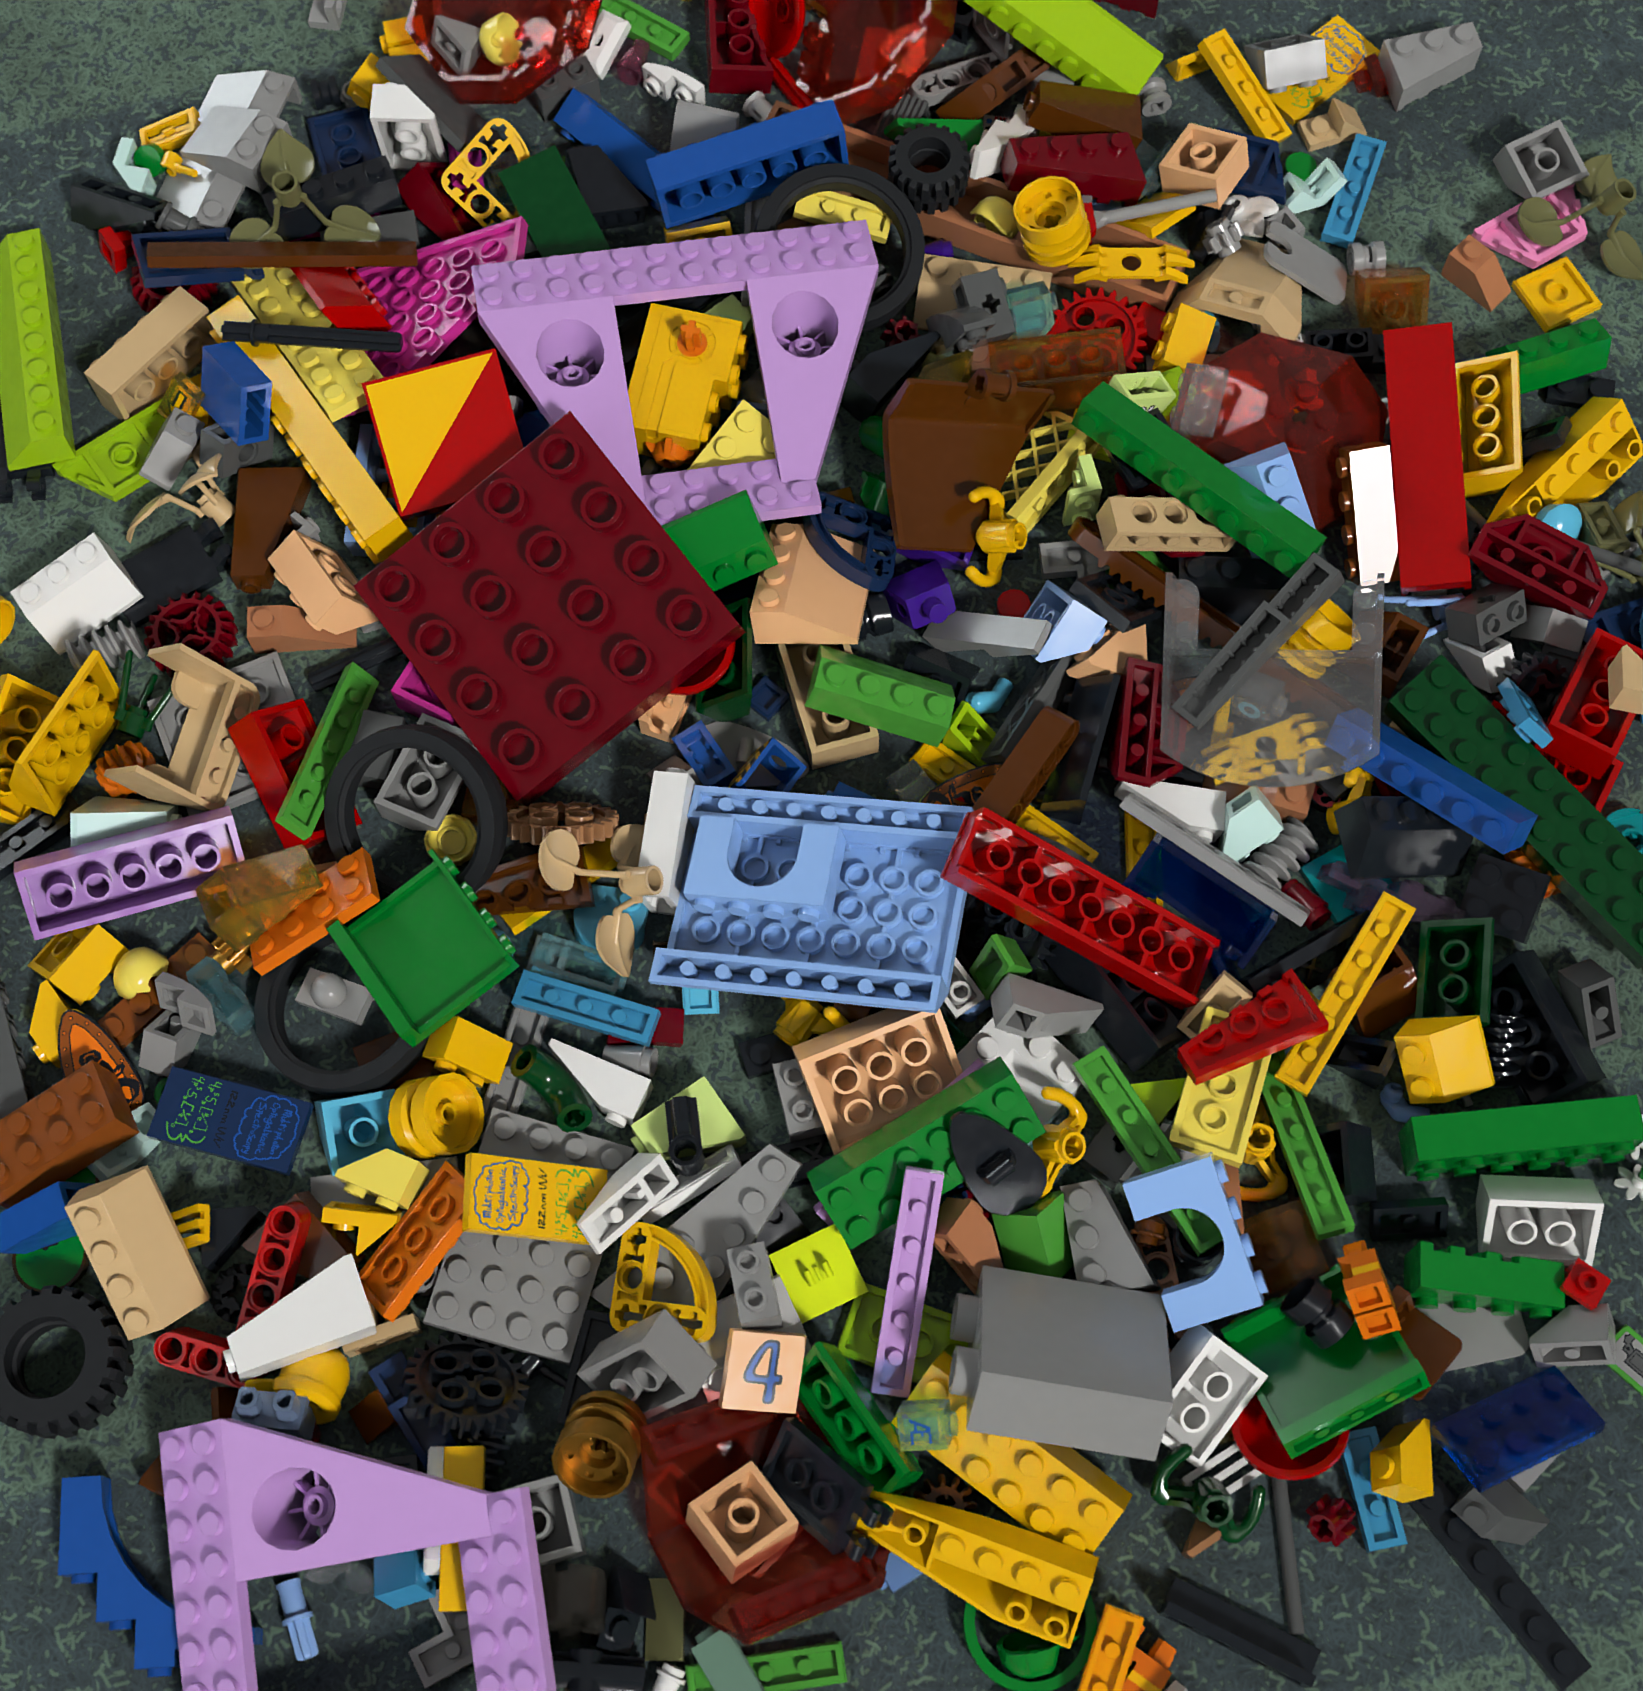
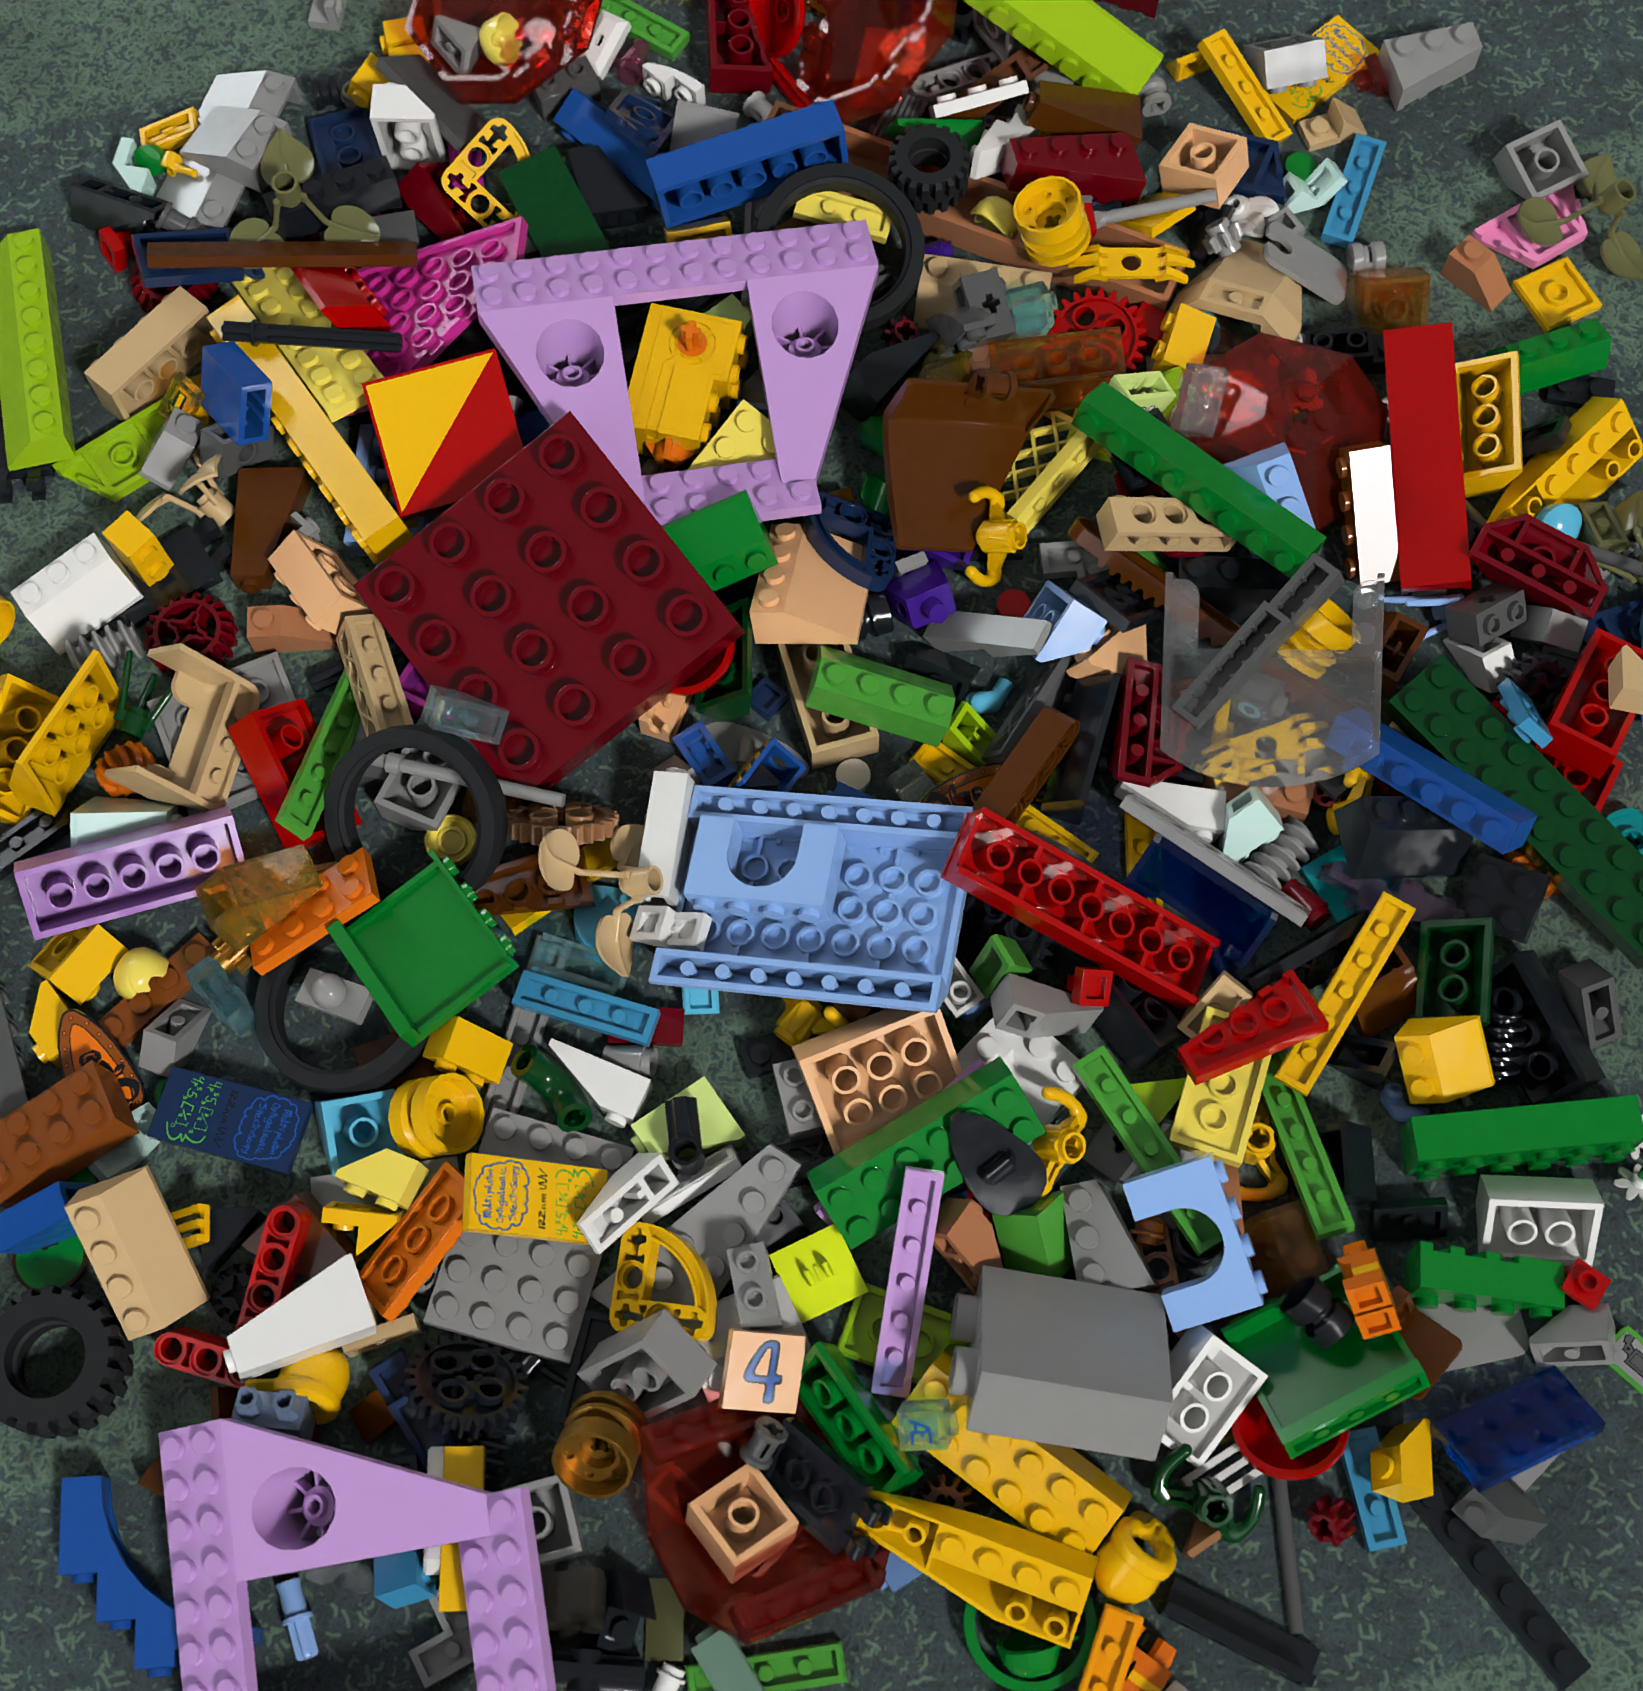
light grey slope [154,972,217,1036] -> none
yellowish green bracket [1062,454,1102,526] -> none
none -> yellow brick [102,510,174,588]
none -> tan fence [336,614,414,737]
none -> light grey bar [371,752,566,808]
none -> clear light blue slope [421,684,509,745]
none -> dark blue wing [604,89,675,158]
none -> white slope [629,905,712,952]
none -> dark grey bush [739,1416,788,1470]
none -> white tile [836,758,871,792]
none -> light grey tile [892,551,929,578]
none -> white wing [928,75,1029,119]
none -> red tile [1066,966,1114,1007]
none -> yellow piece [1094,1510,1177,1605]

